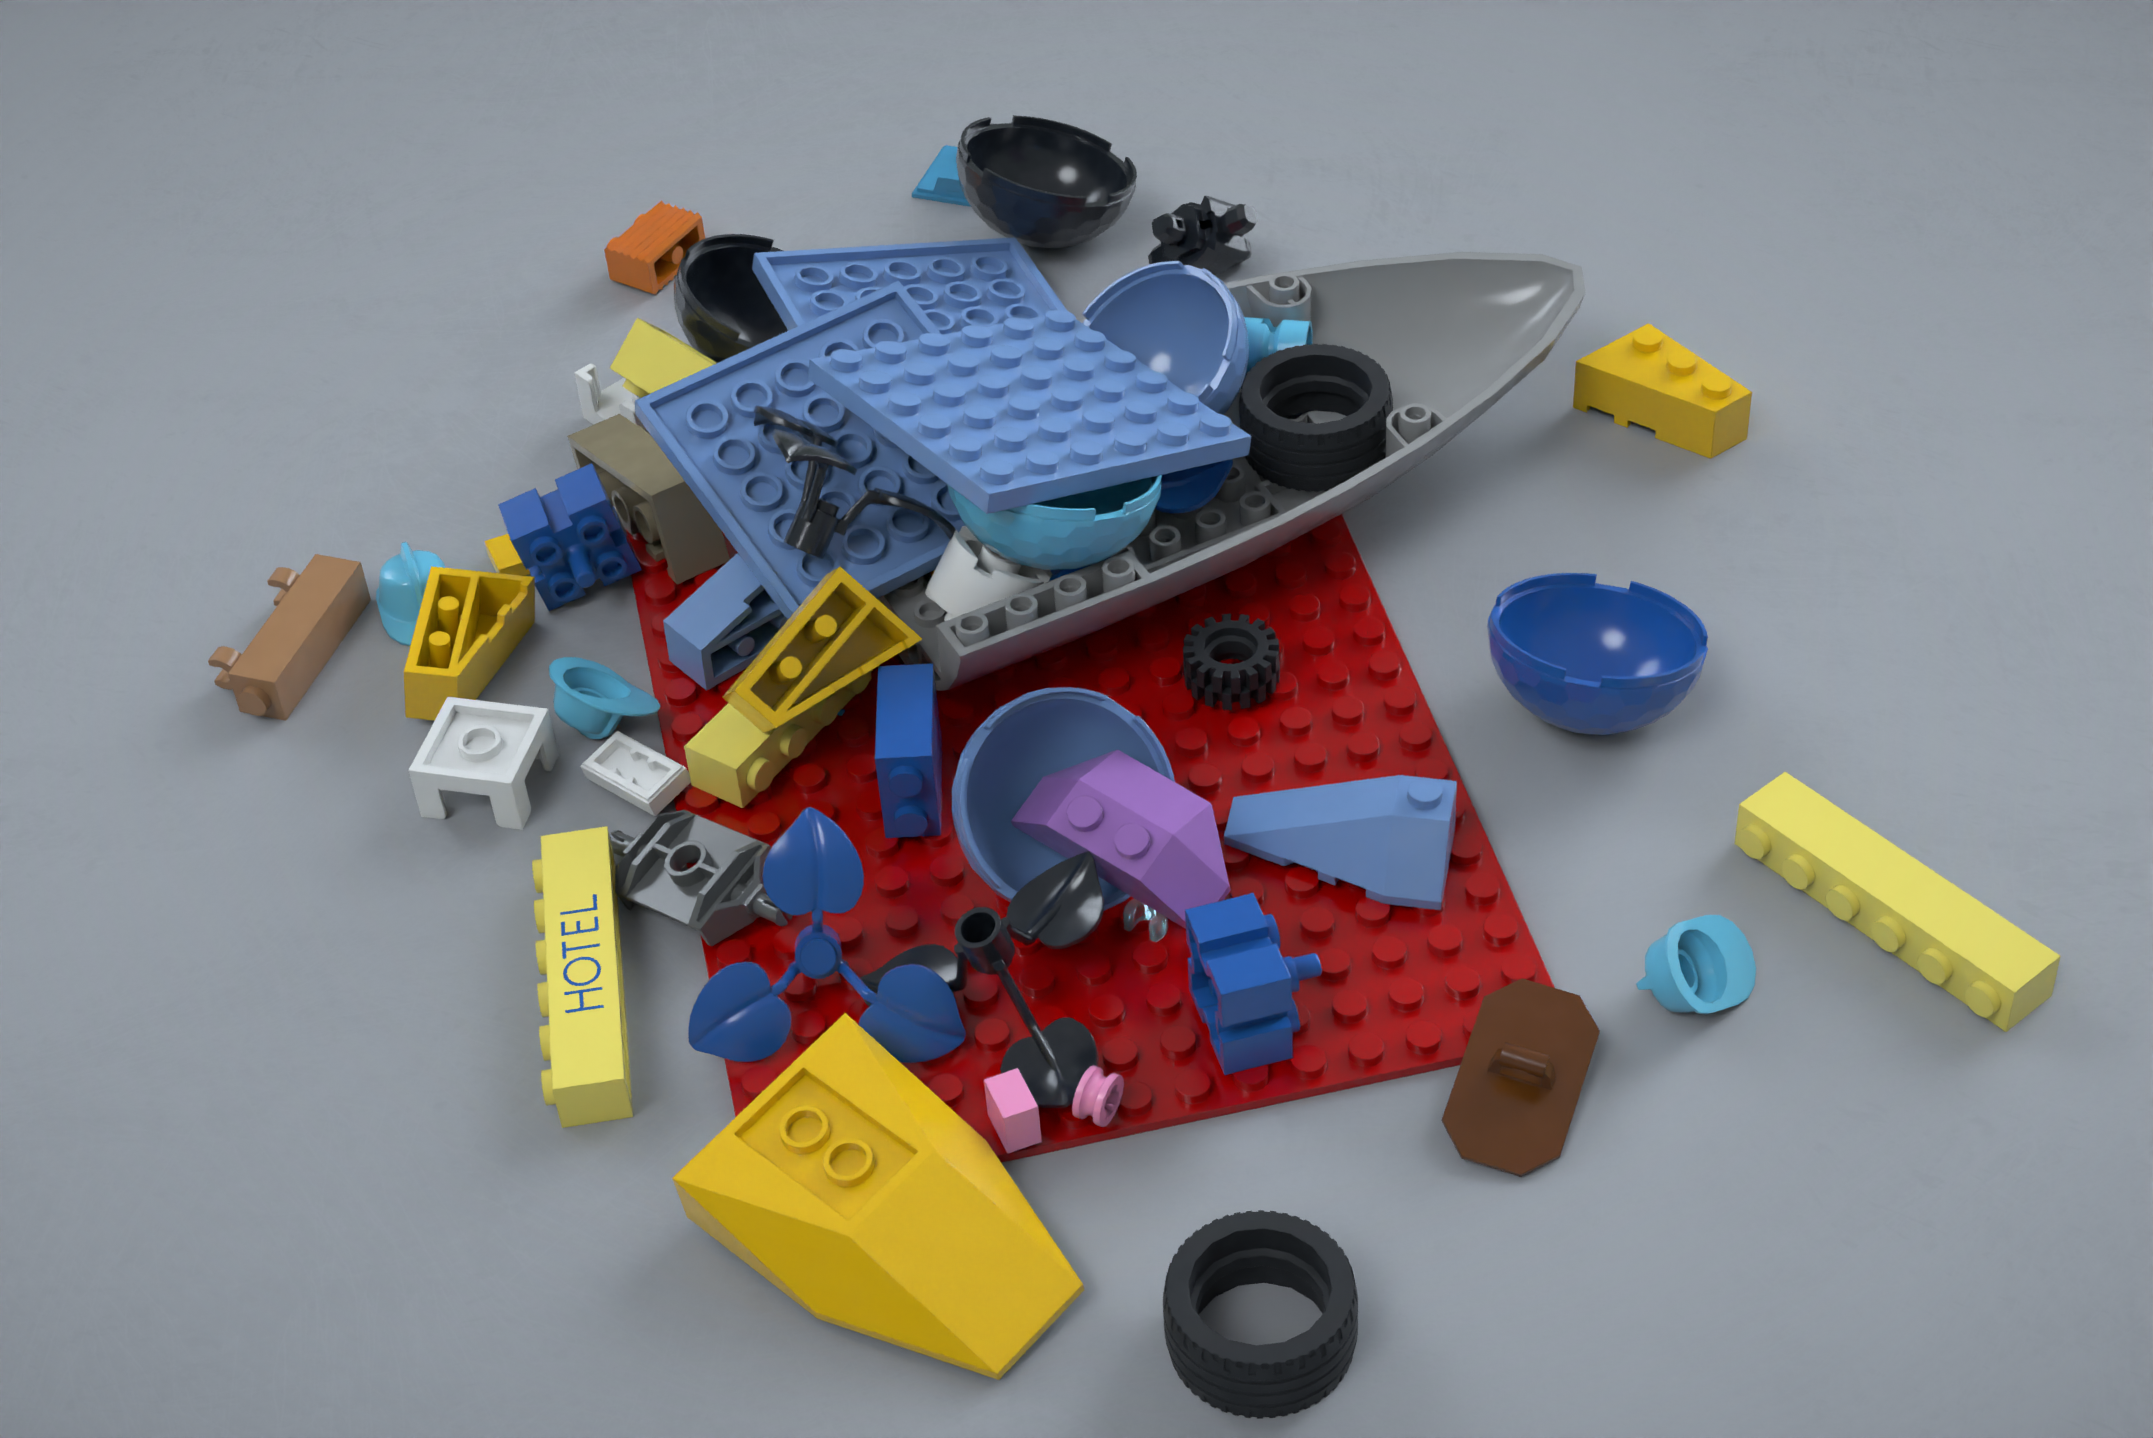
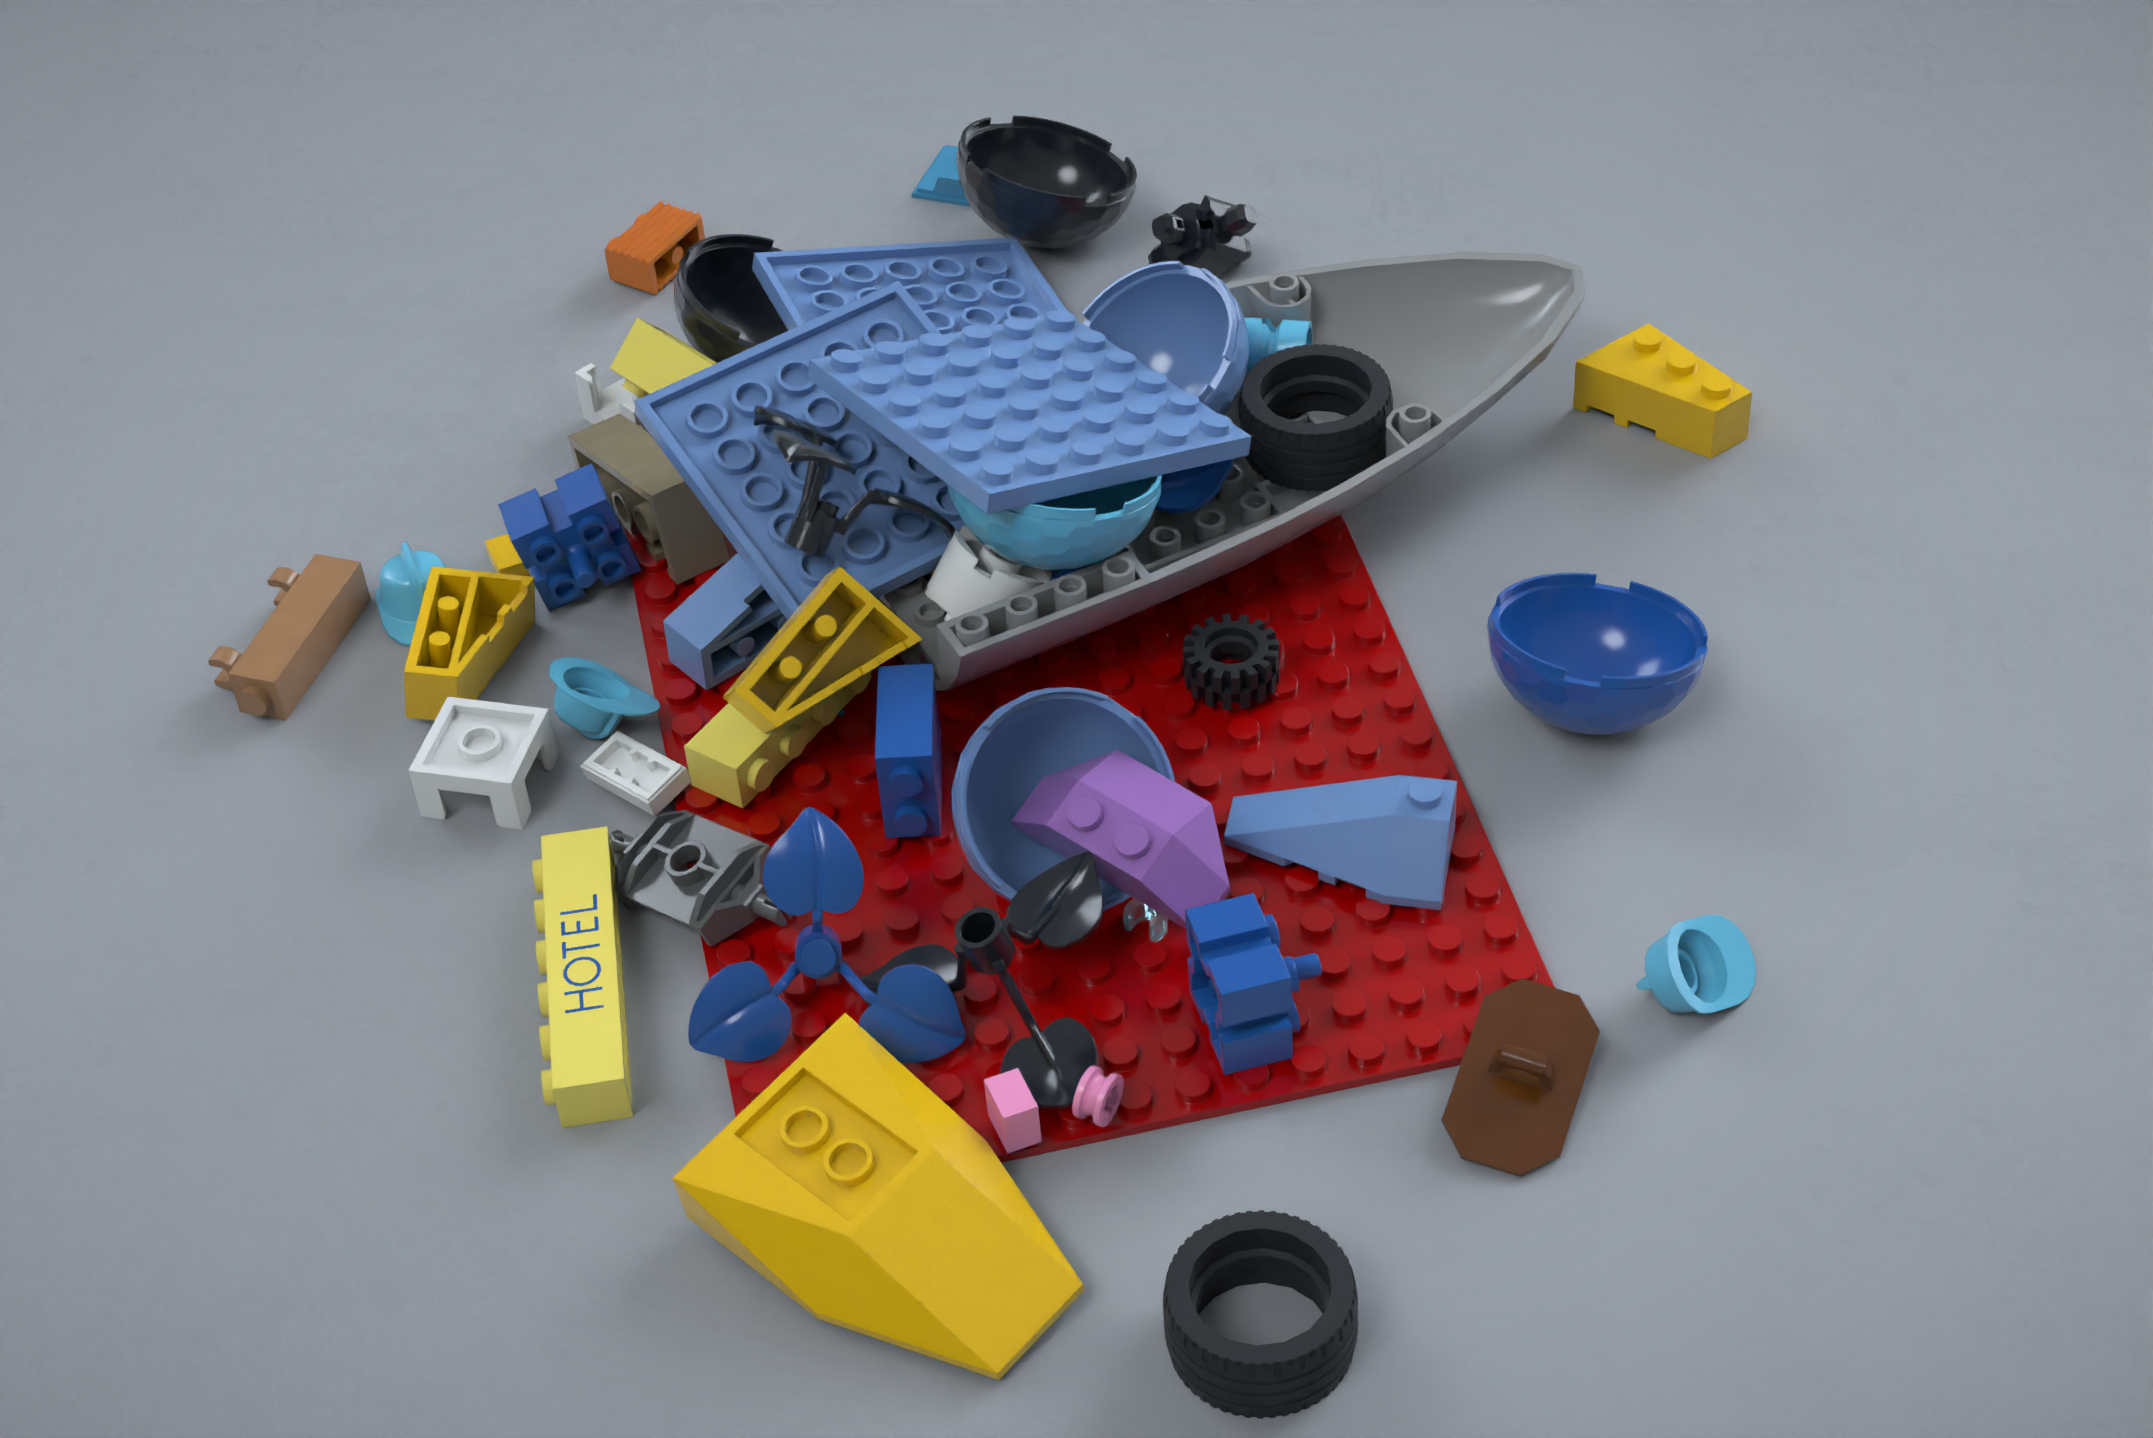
light yellow brick [1734,772,2061,1032] -> none

